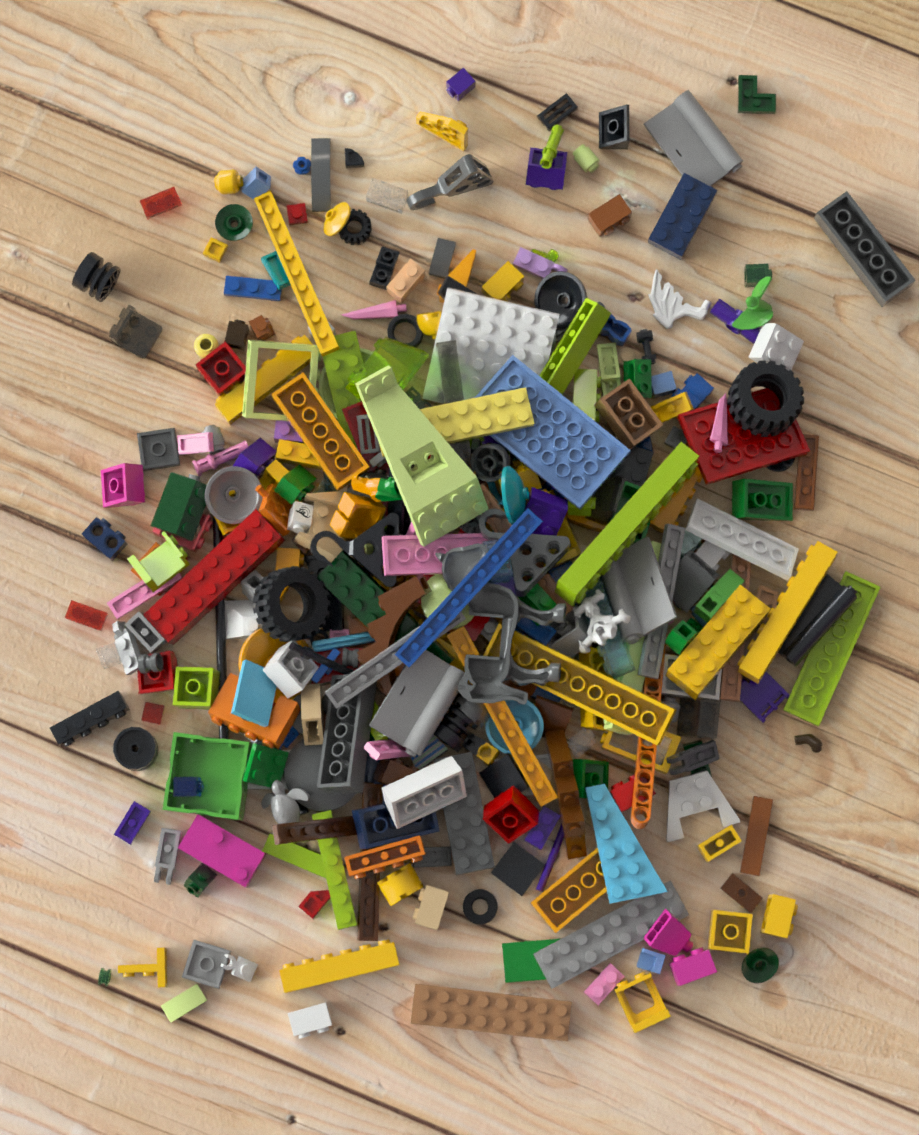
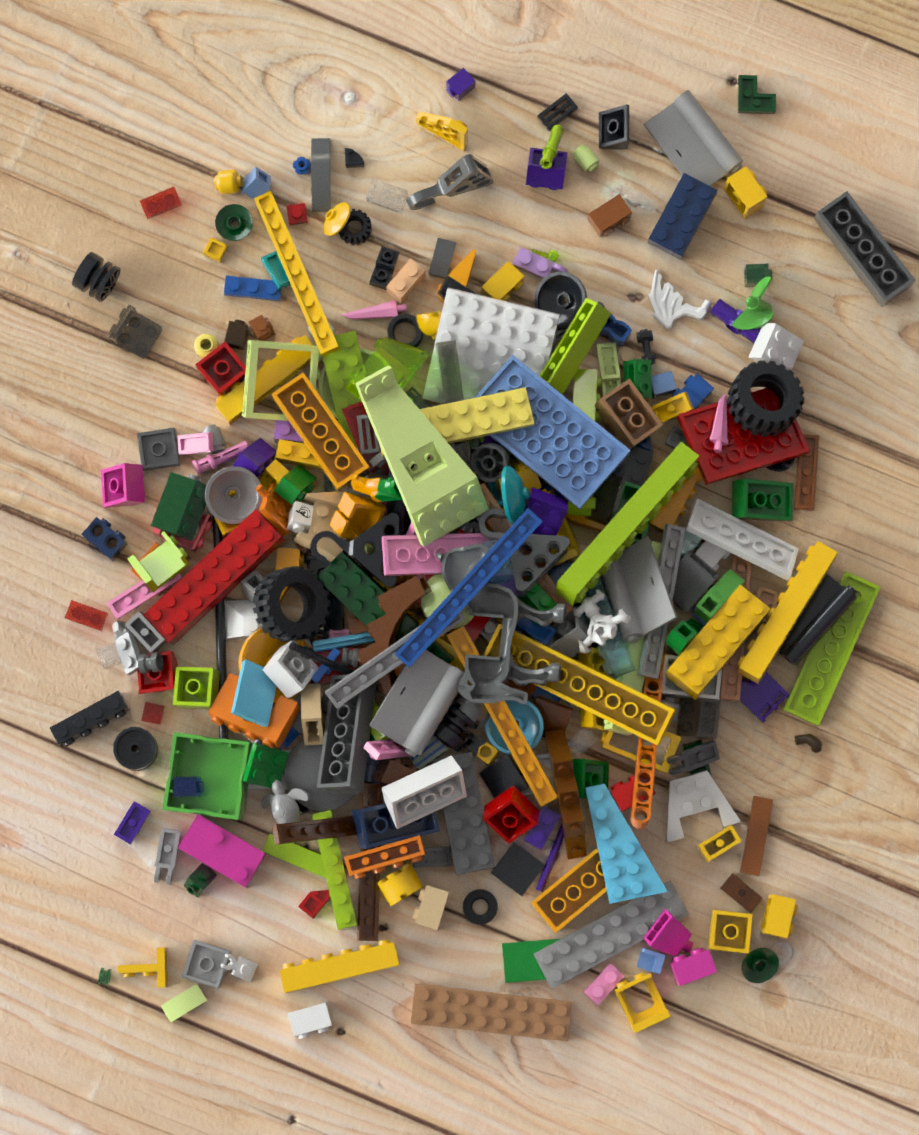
none -> yellow brick [724,166,767,219]

